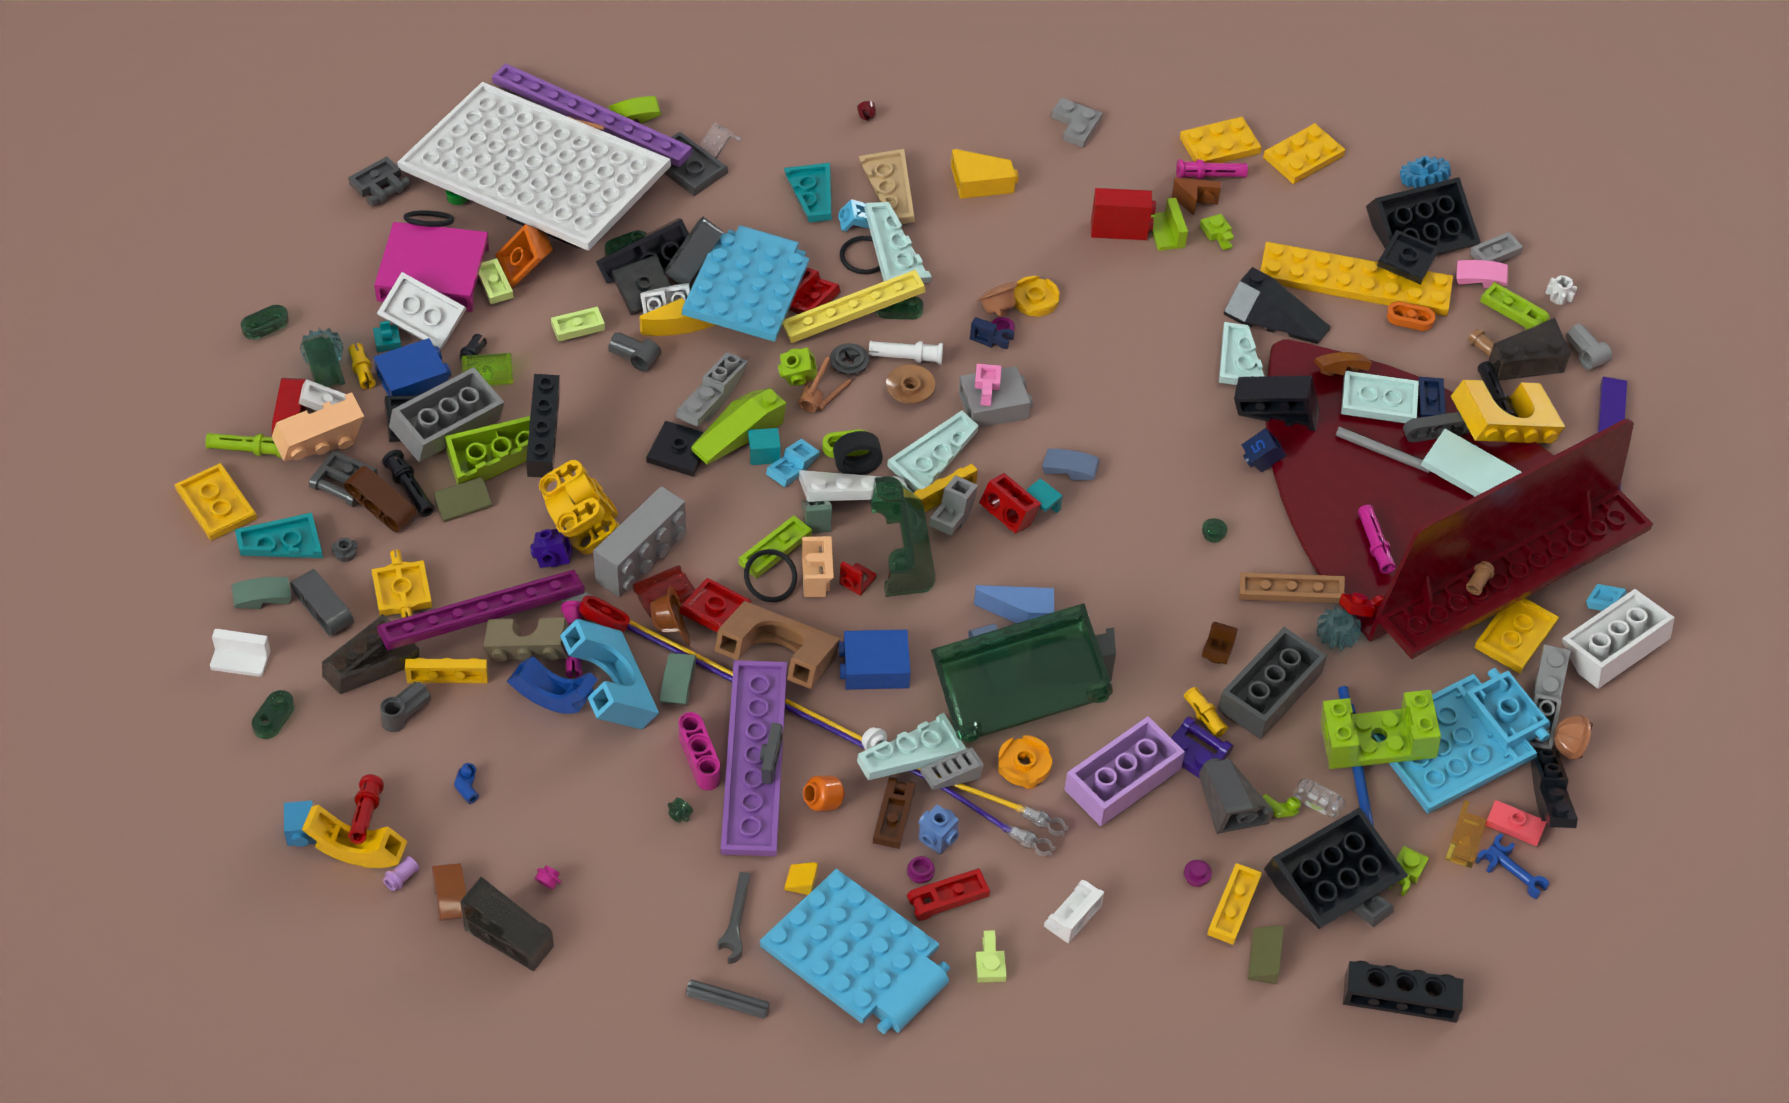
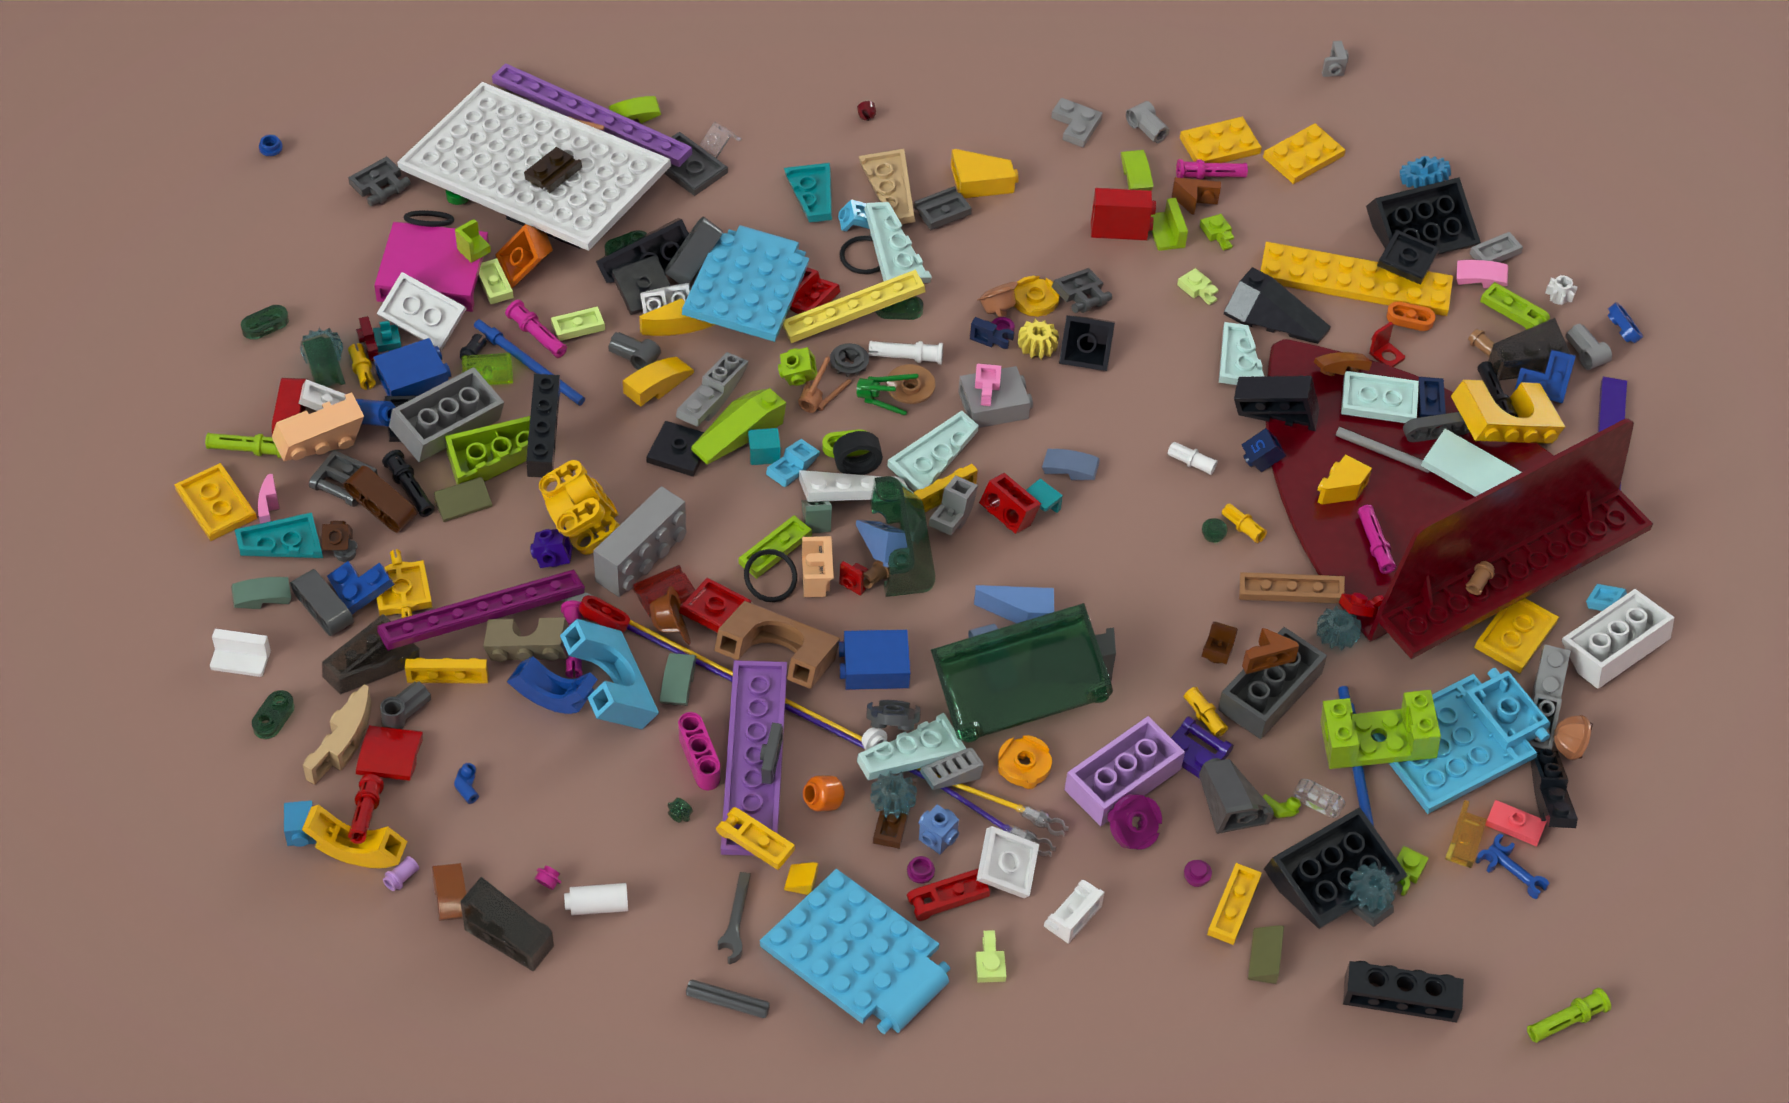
none -> bright pink slope [258,474,279,524]
none -> blue plate [259,135,283,156]
none -> tan slope [303,684,371,785]
none -> reddish brown bracket [322,521,353,551]
none -> blue plate [327,561,395,615]
none -> dark red plate [356,316,378,361]
none -> blue brick [356,399,396,426]
none -> red slope [356,725,423,781]
none -> lime panel [455,219,491,263]
none -> blue bar [474,319,585,406]
none -> dark pink pin [505,300,567,358]
none -> dark brown plate [524,147,582,193]
none -> white brick [564,883,628,916]
none -> yellow slope [623,357,694,407]
none -> yellow plate [716,807,795,870]
none -> green plant [856,374,919,415]
none -> medium blue slope [856,520,912,568]
none -> medium nougat pin [863,560,892,589]
none -> dark grey plate [866,700,921,730]
none -> clear light blue gear [870,770,917,818]
none -> dark grey plate [914,186,972,230]
none -> white plate [976,826,1039,898]
none -> light yellow gear [1018,318,1059,360]
none -> dark grey plate [1052,268,1112,313]
none -> black slope [1059,315,1115,371]
none -> magenta plate [1107,794,1162,850]
none -> lime slope [1121,150,1154,191]
none -> light grey piece [1126,101,1170,144]
none -> white axle [1168,442,1218,475]
none -> yellowish green plate [1177,268,1219,305]
none -> yellow axle [1222,503,1267,543]
none -> dark orange slope [1242,628,1299,674]
none -> yellow slope [1317,454,1372,504]
none -> light grey bracket [1322,41,1349,77]
none -> clear light blue gear [1348,862,1398,912]
none -> red bracket [1369,322,1405,367]
none -> blue plate [1514,349,1576,403]
none -> lime pin [1527,988,1611,1043]
none -> blue plate [1608,302,1643,343]

